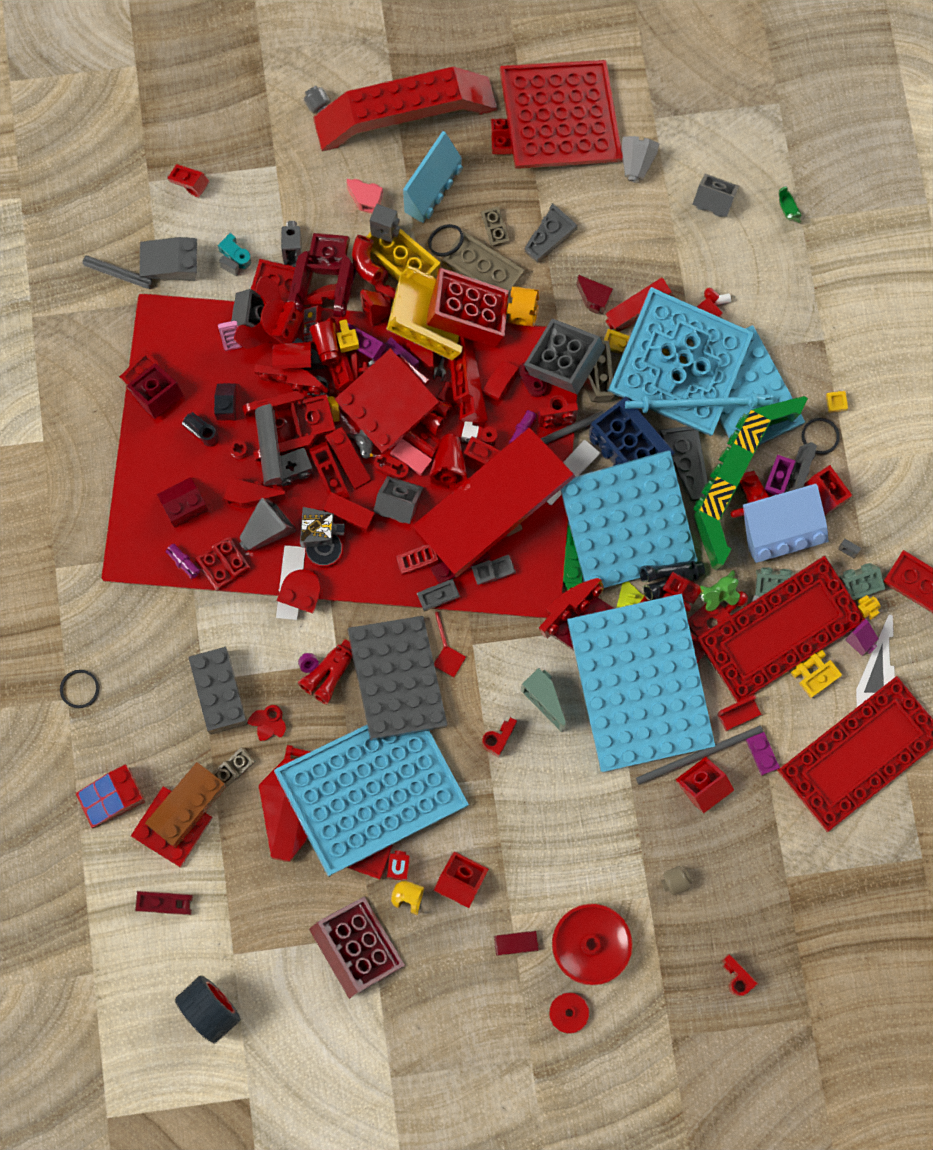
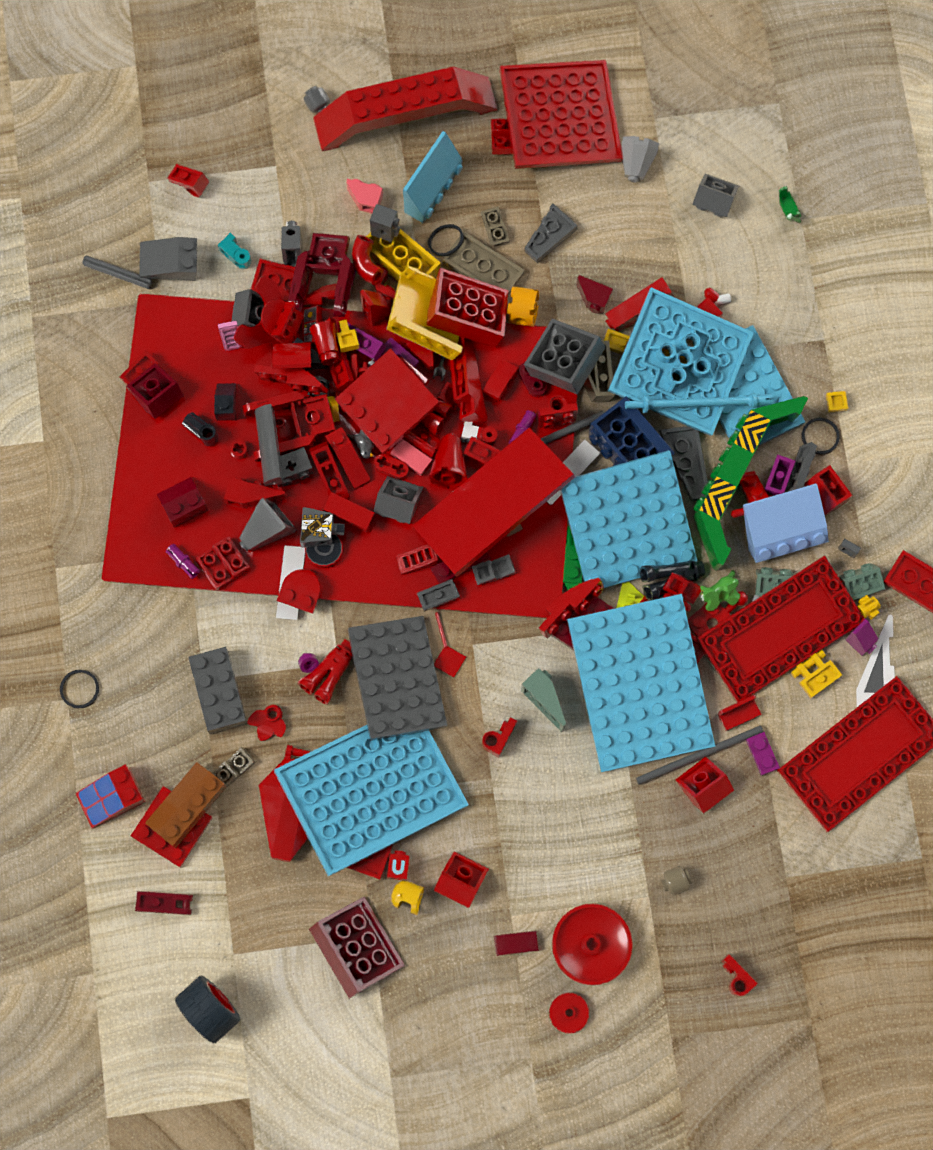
dark grey tile [219,255,240,277] -> none

